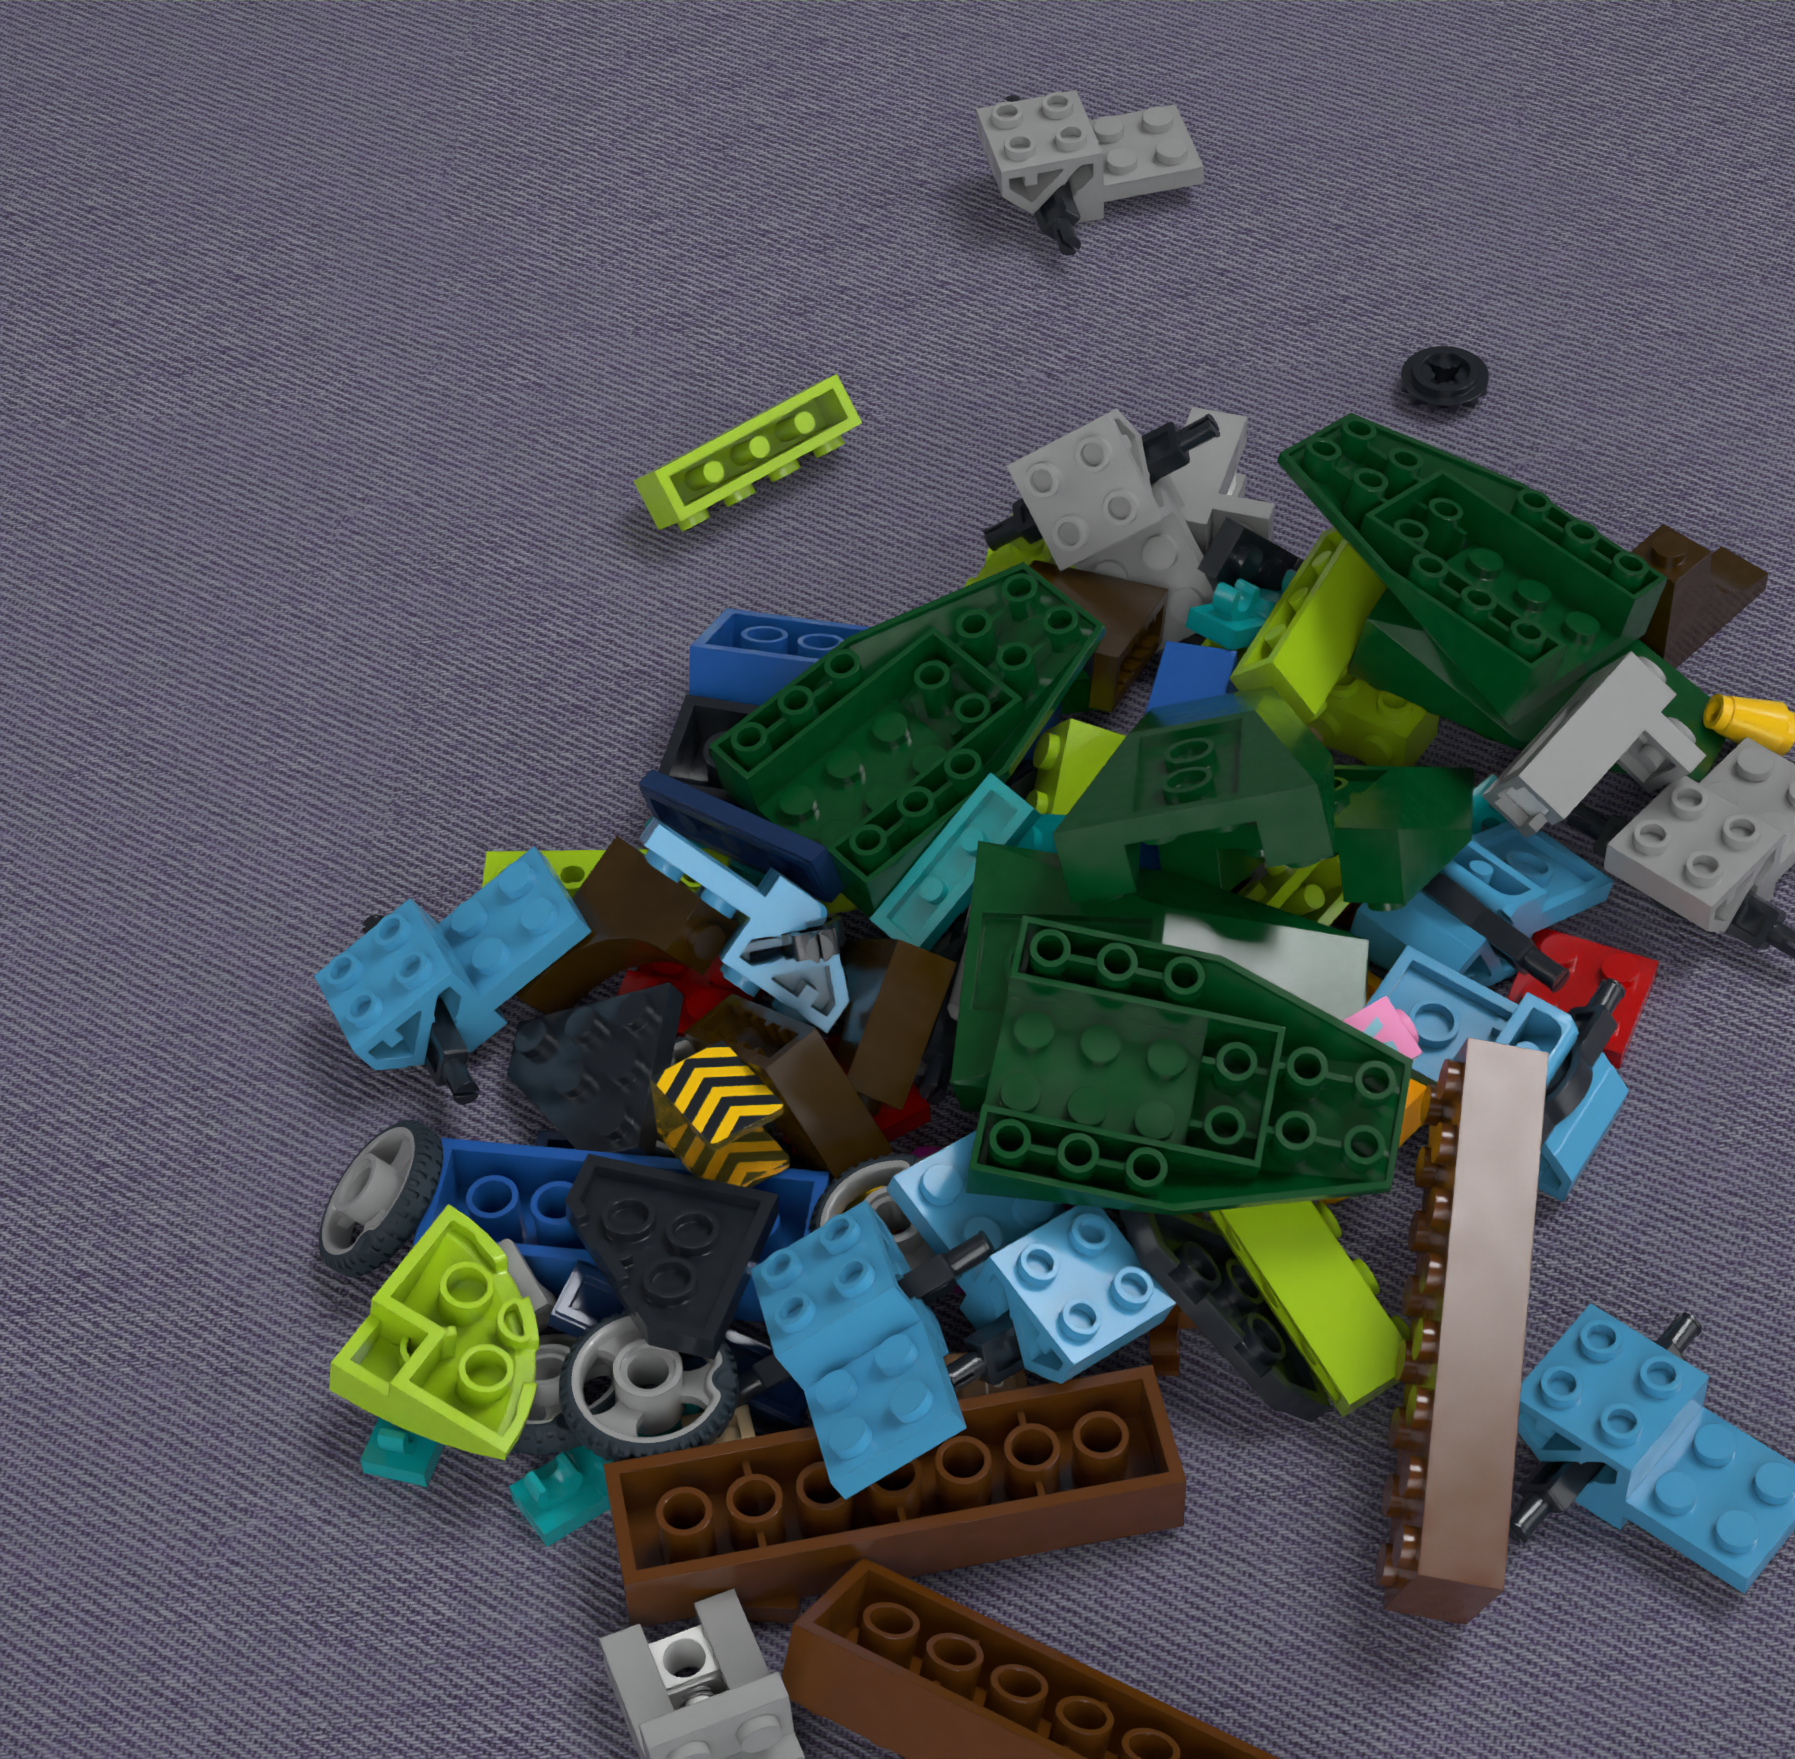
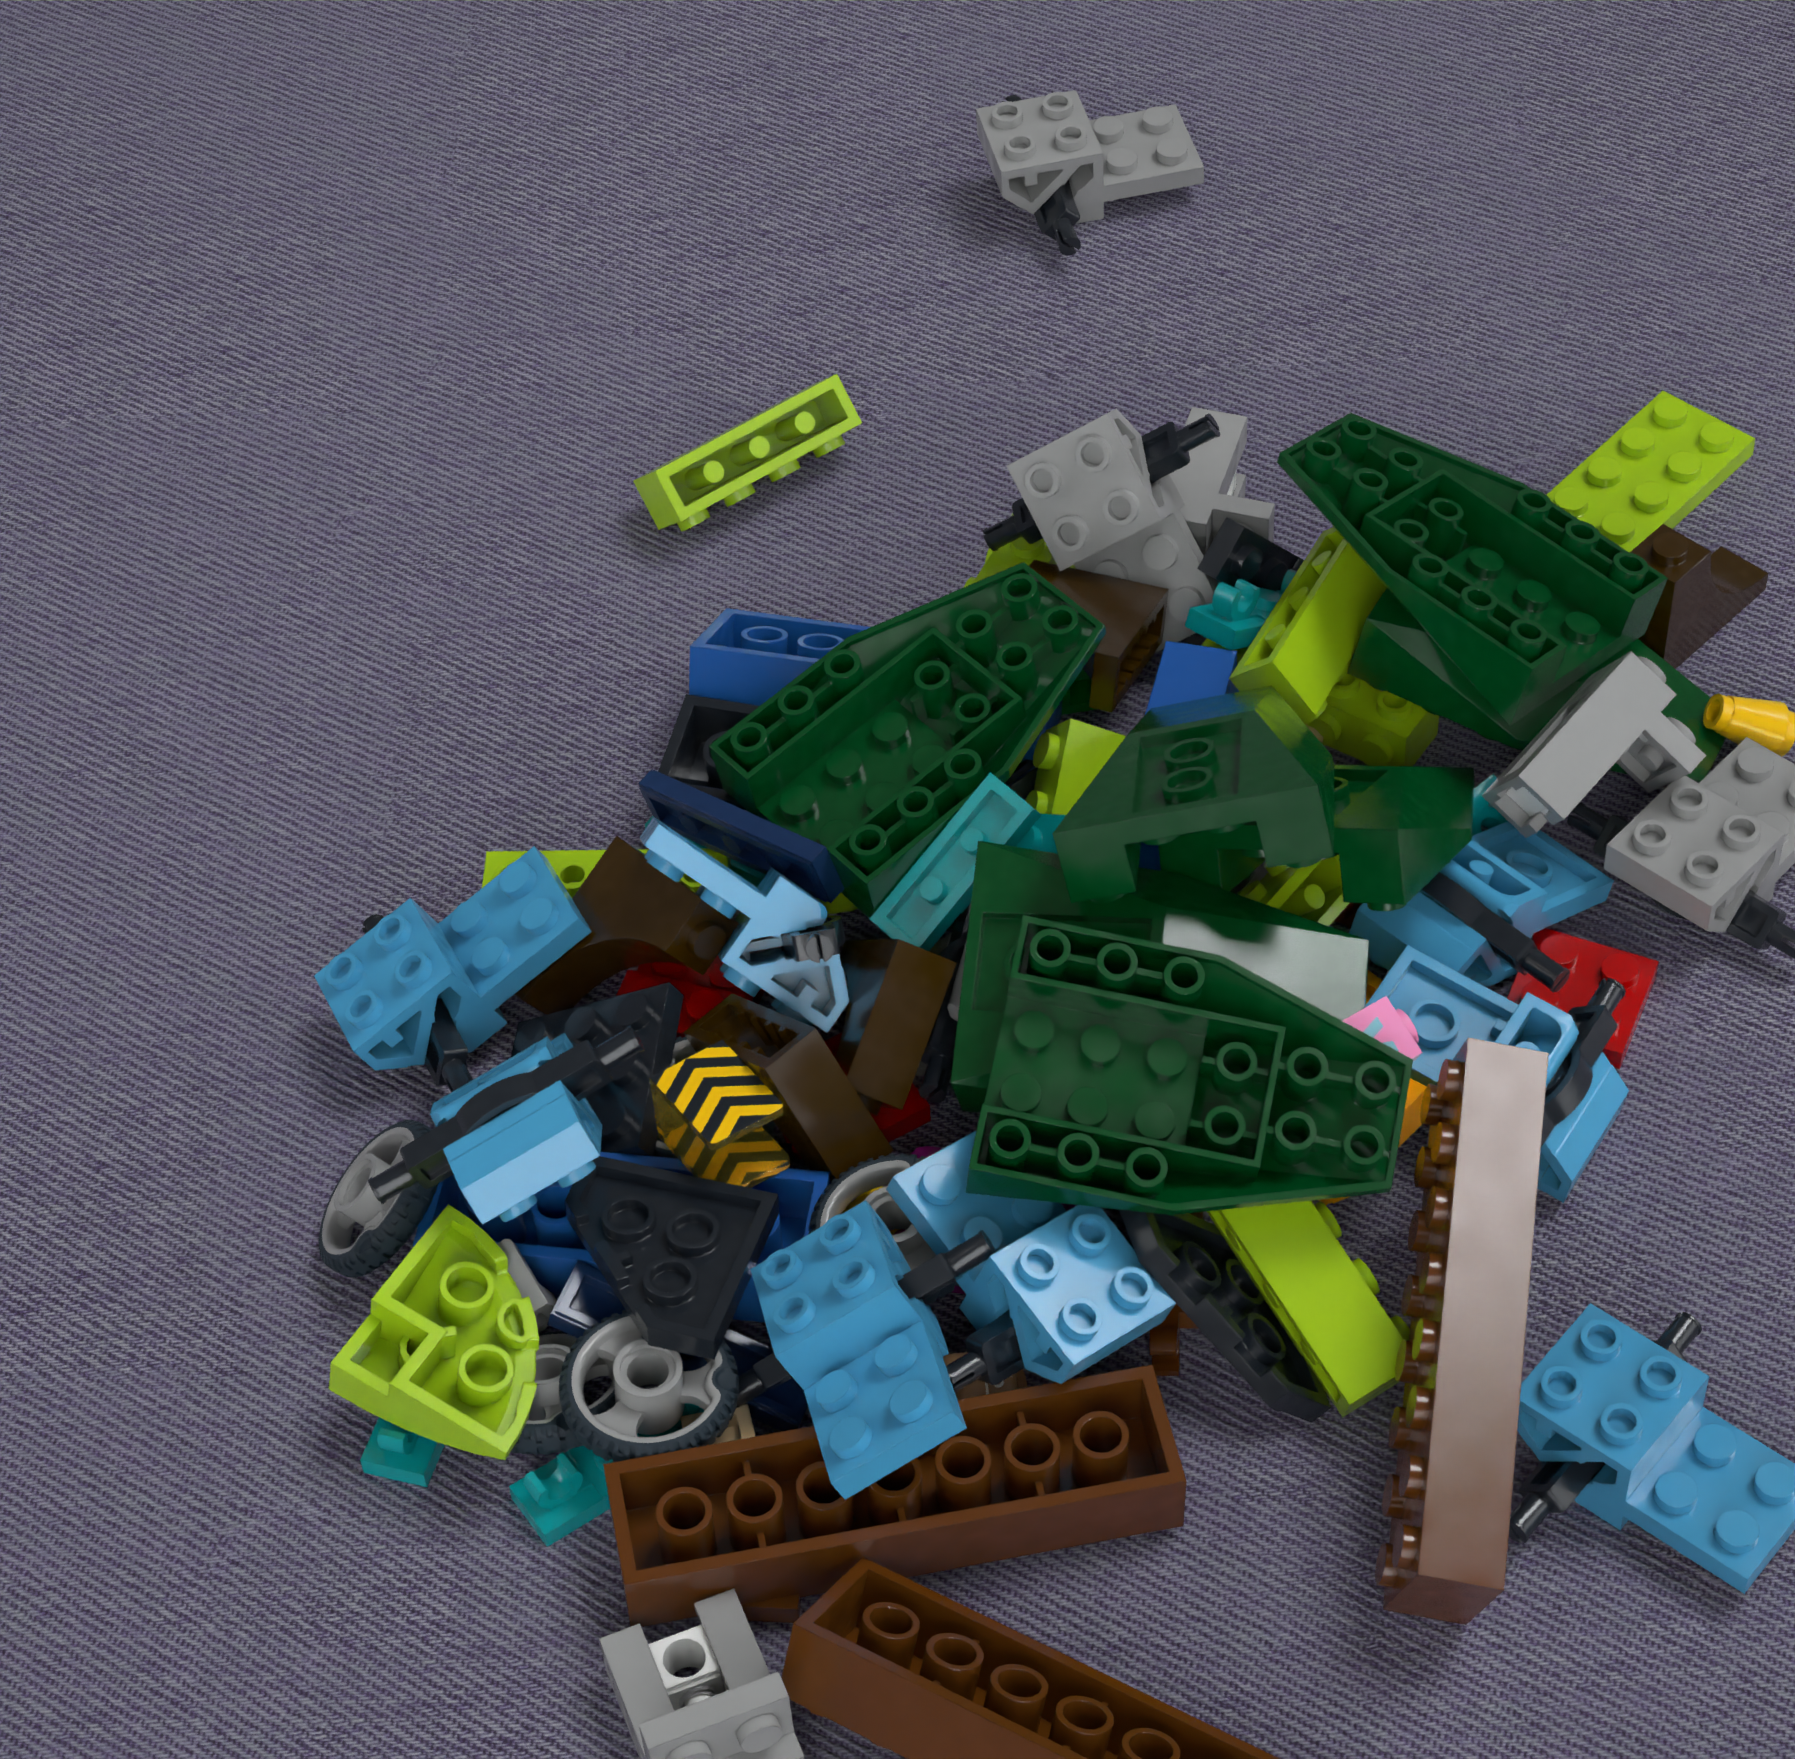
black gear [1401,346,1489,415] -> none
none -> dark azure piece [368,1025,645,1225]
none -> lime plate [1546,391,1756,552]

